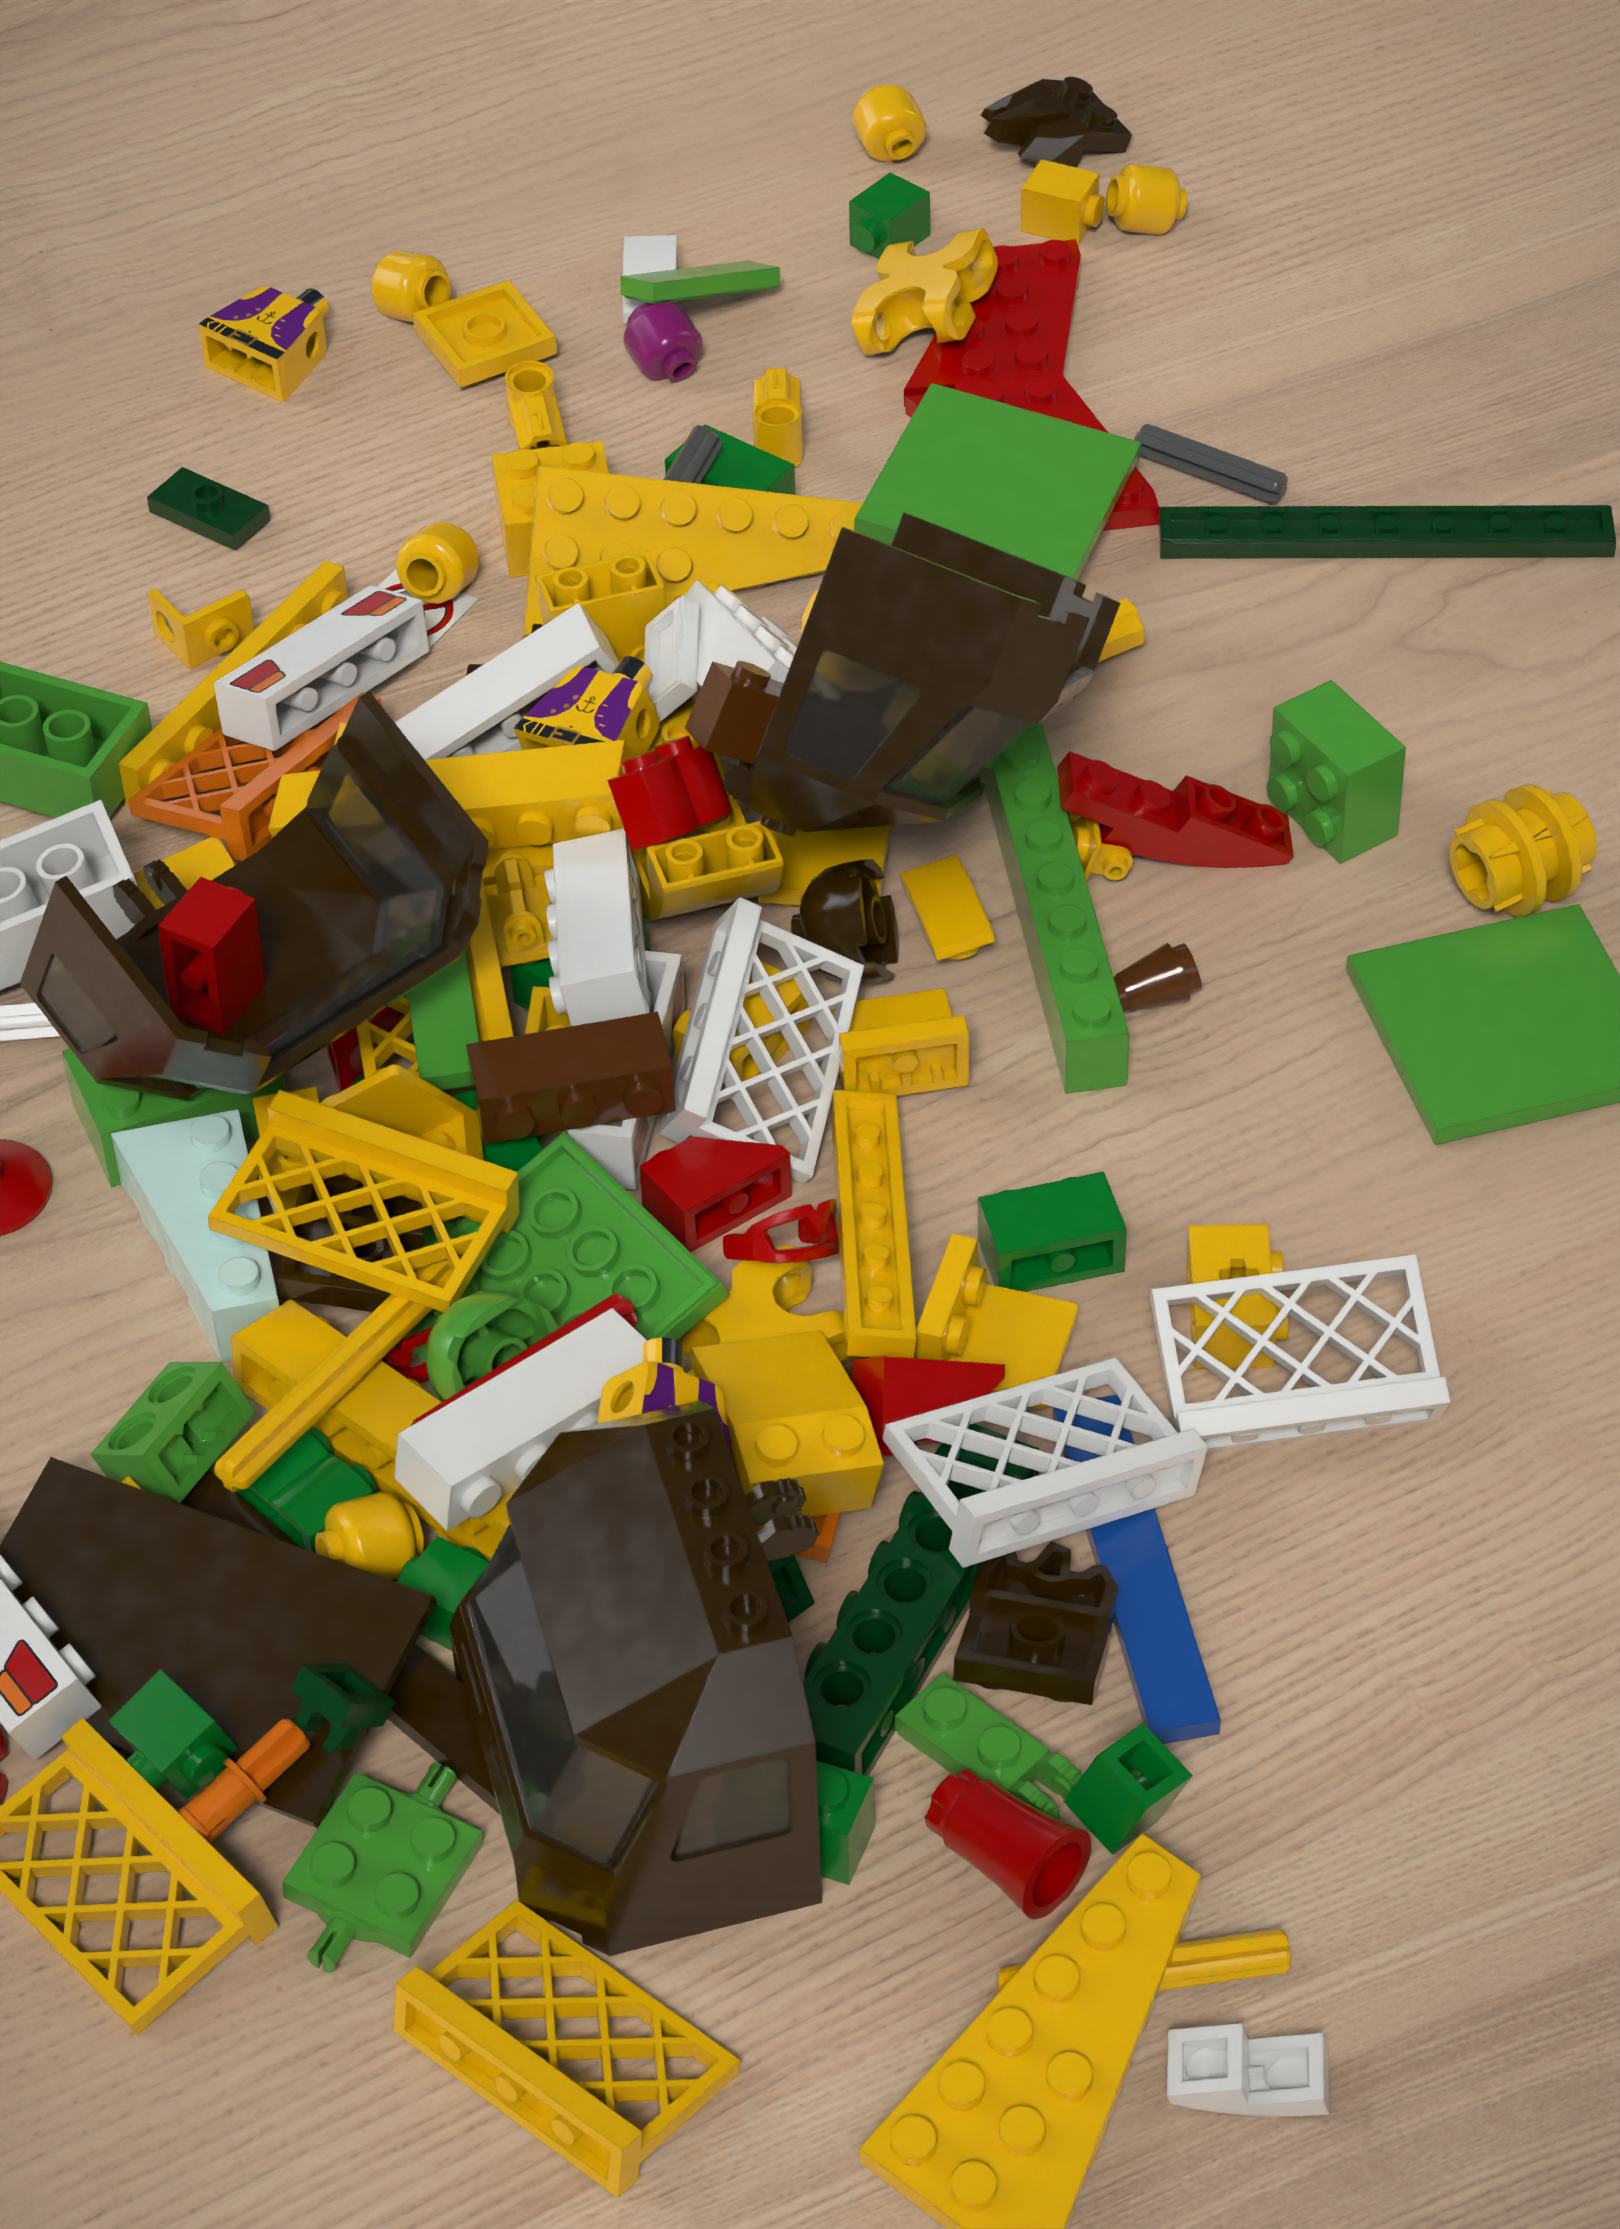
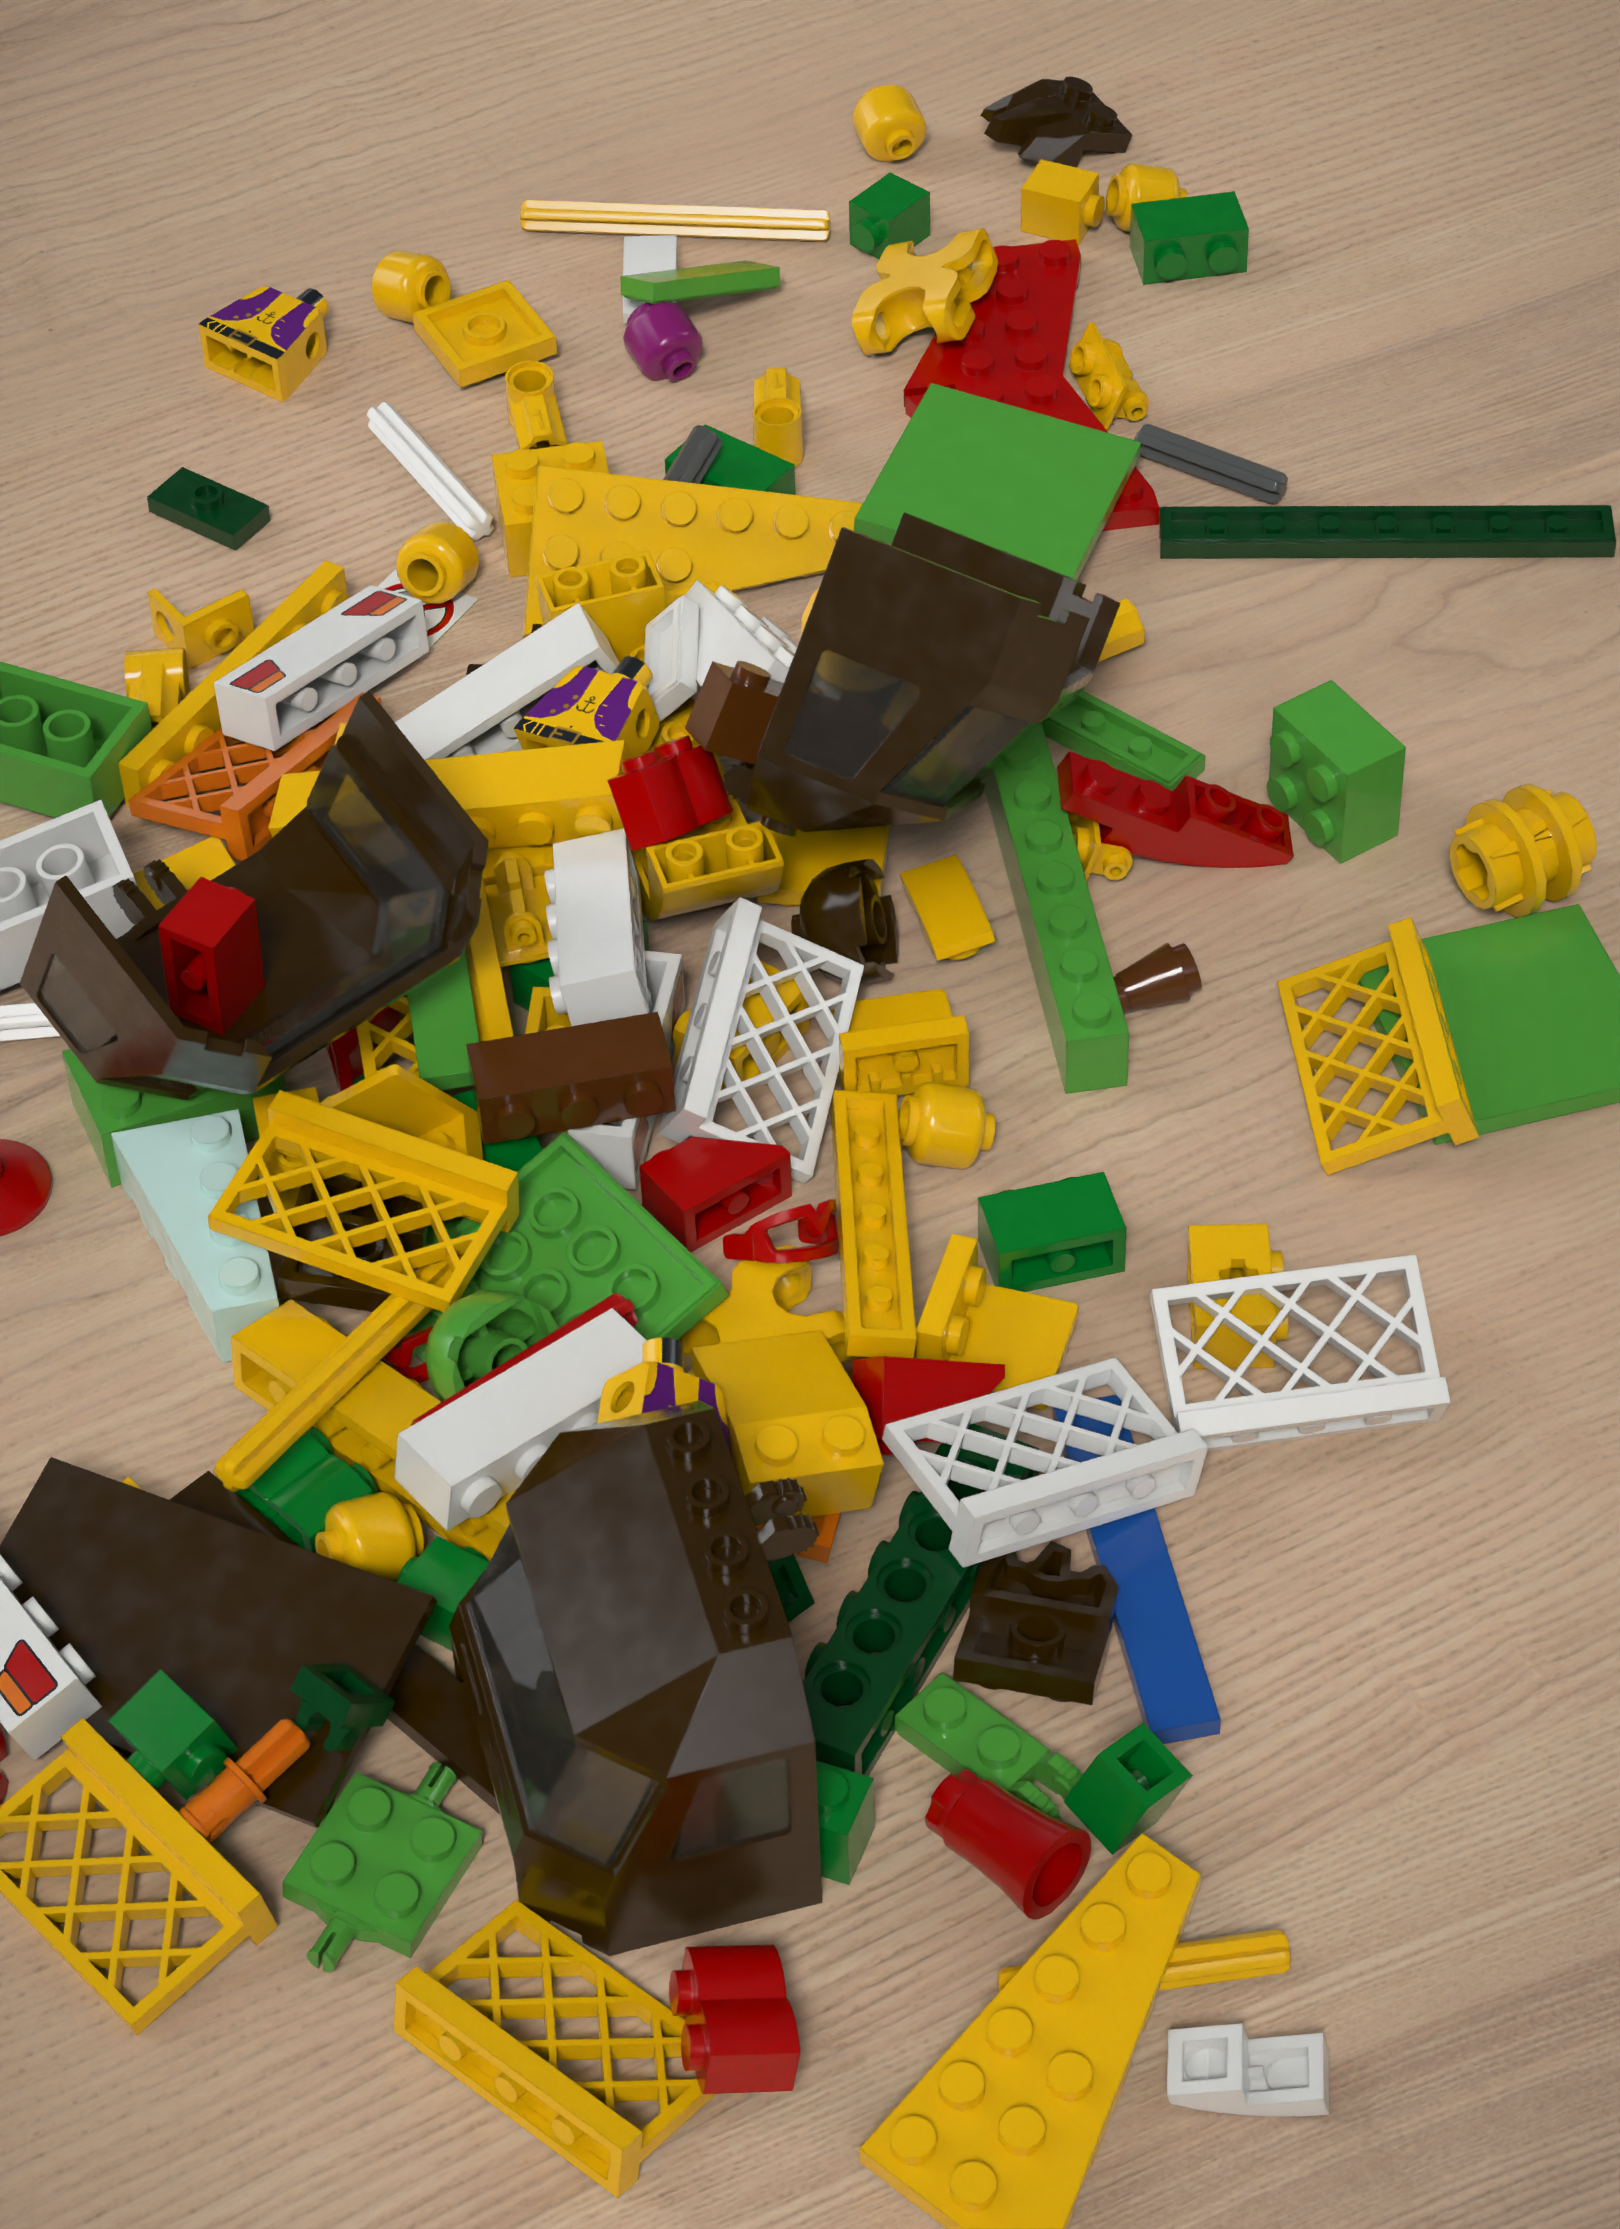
bright green brick [91,1362,256,1504] -> none
none -> yellow piece [124,648,189,730]
none -> white axle [367,402,494,541]
none -> yellow axle [520,200,831,242]
none -> red brick [669,1944,800,2094]
none -> yellow head [898,1082,995,1170]
none -> bright green tile [1041,691,1205,791]
none -> yellow hinge [1068,321,1149,431]
none -> green brick [1130,191,1249,285]
none -> yellow fence [1277,917,1480,1176]

